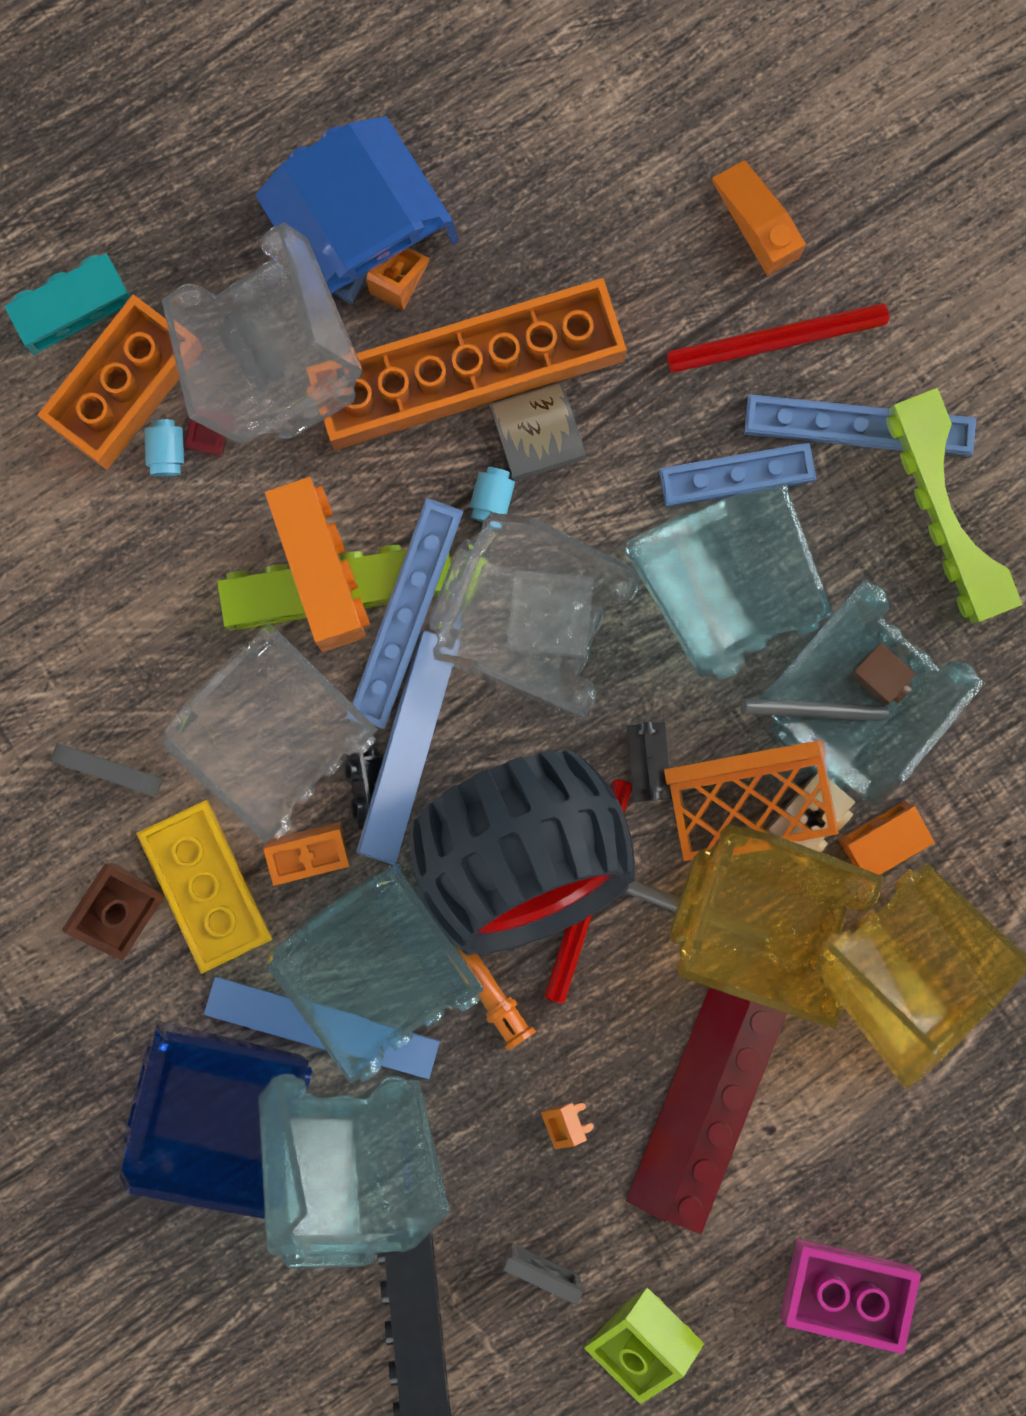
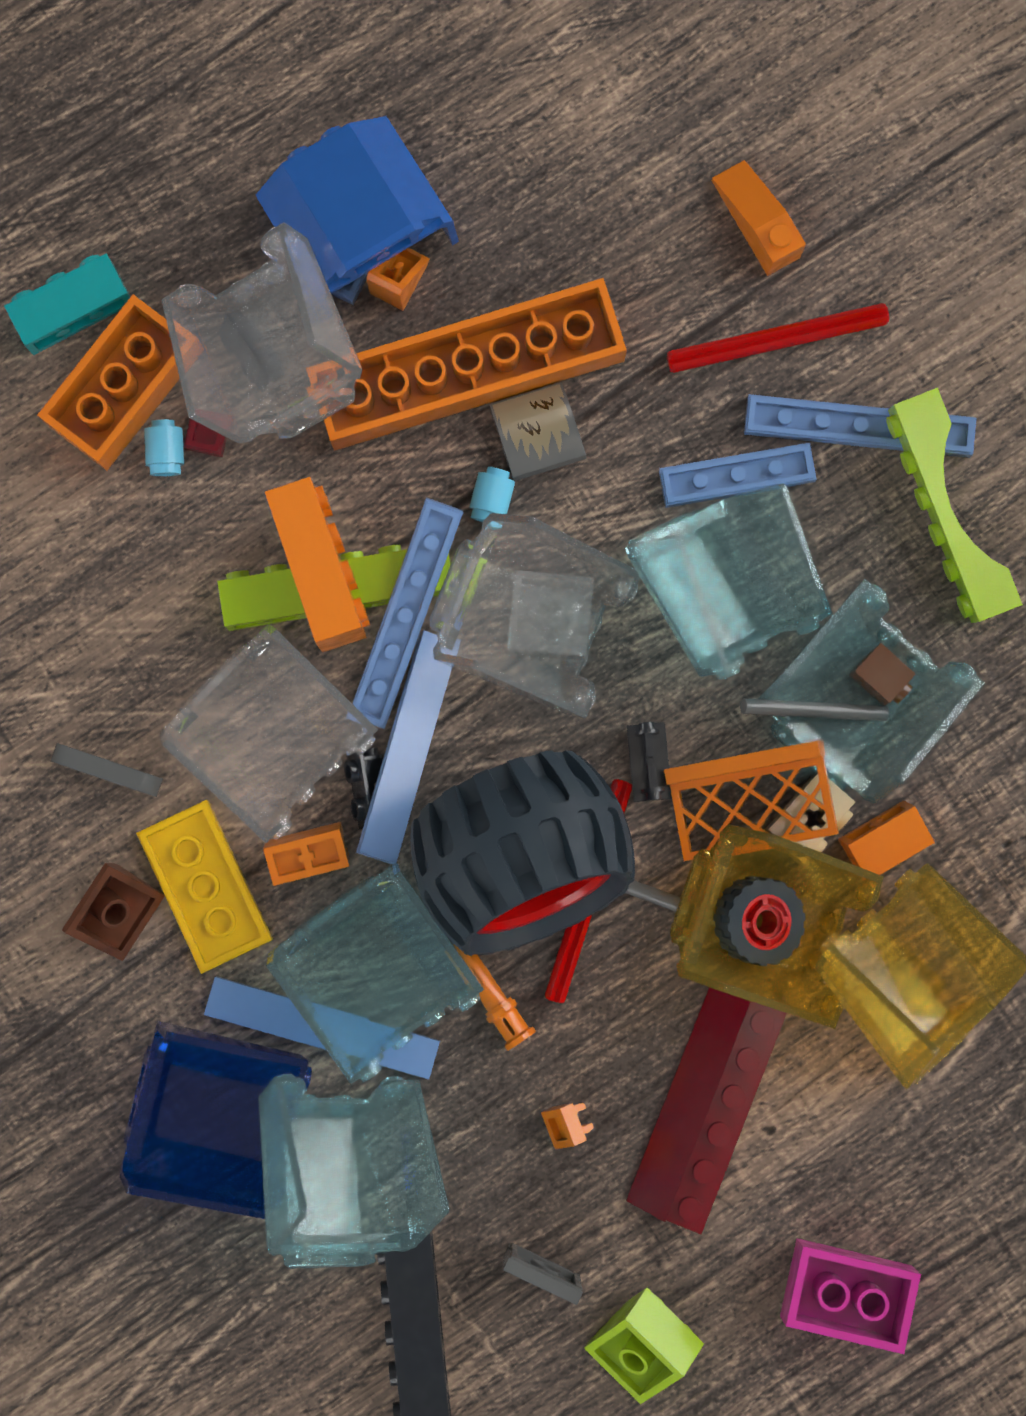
none -> black wheel [713,876,806,966]

